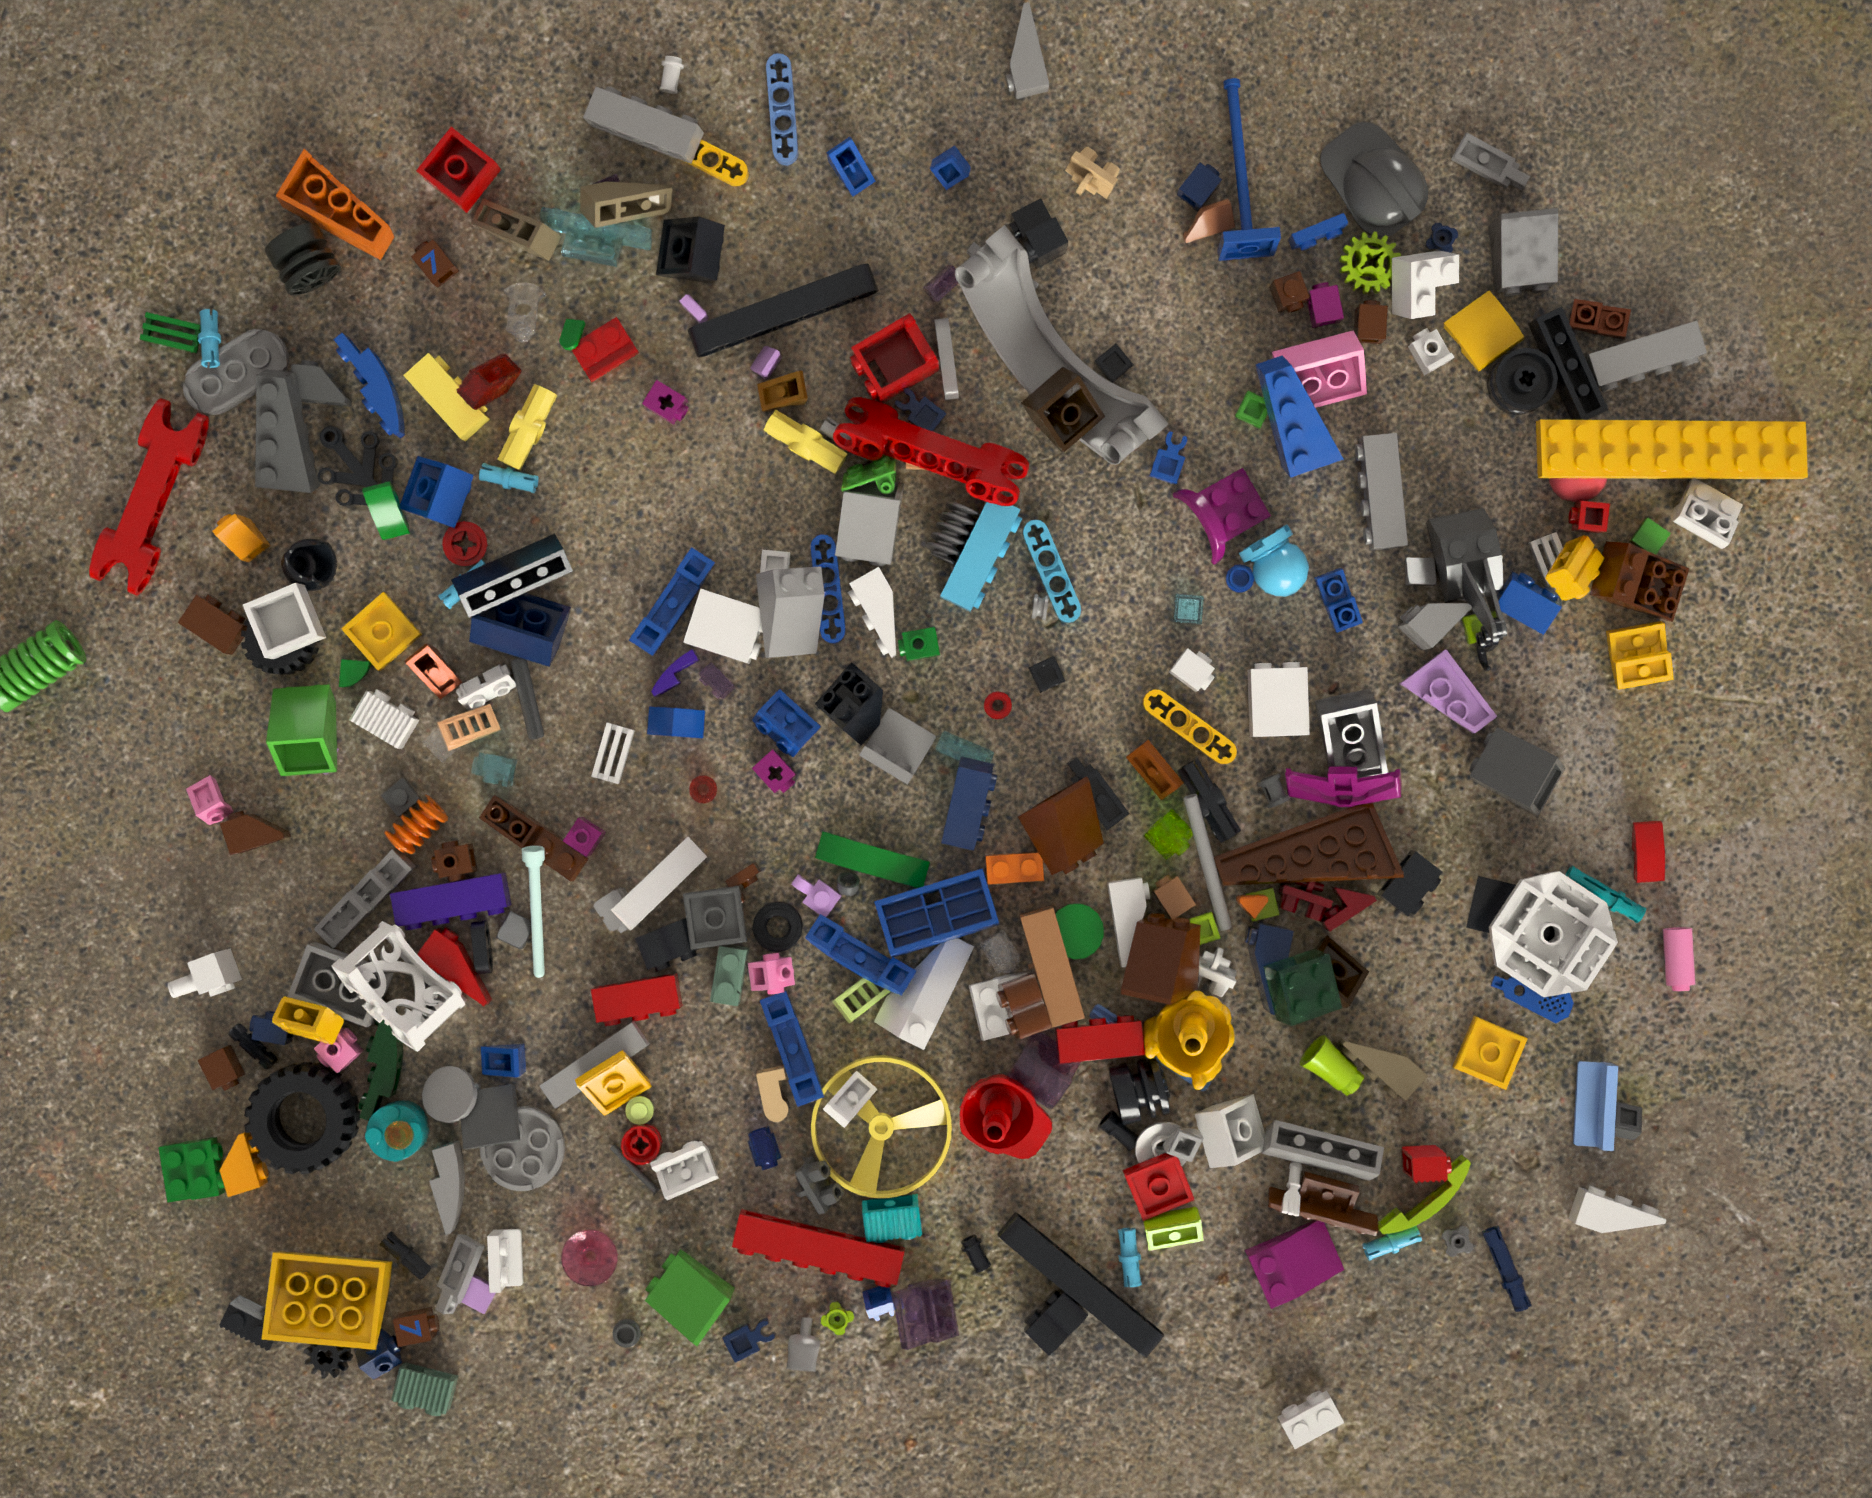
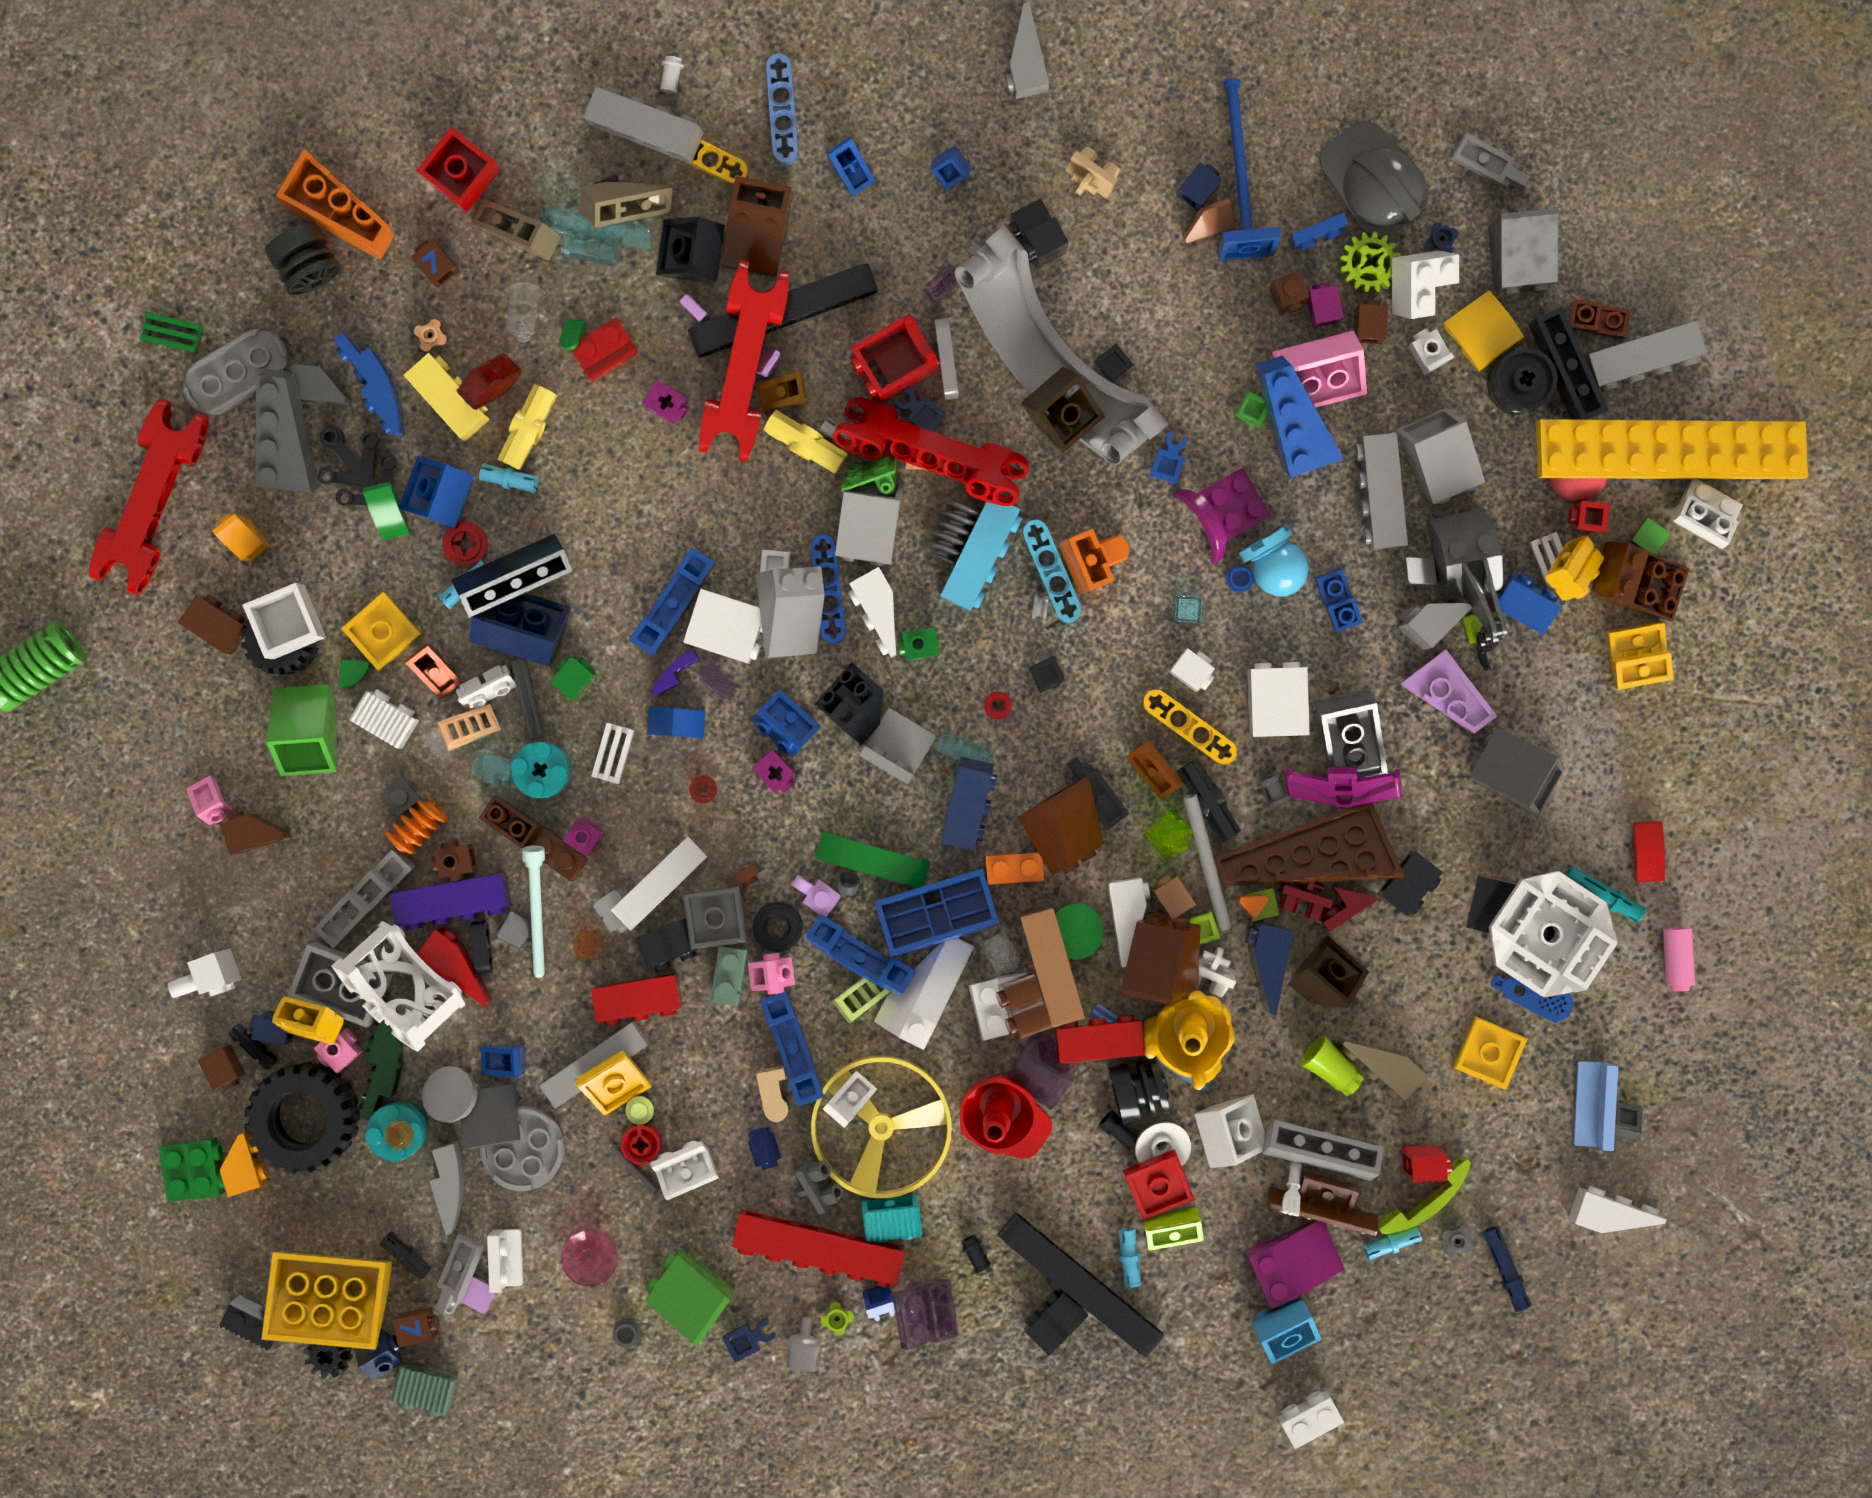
medium azure pin [198,309,221,368] -> none
black piece [281,539,337,591] -> none
light grey slope [1163,1127,1204,1162] -> none
clear green brick [1263,949,1342,1026] -> none
none -> light nougat plate [414,319,447,352]
none -> teal brick [511,742,573,798]
none -> green brick [550,656,597,701]
none -> clear orange plate [573,931,602,959]
none -> red piece [699,260,789,462]
none -> reddish brown slope [722,176,793,277]
none -> orange brick [1058,529,1129,595]
none -> dark azure brick [1251,1298,1322,1364]
none -> light grey slope [1395,407,1485,504]

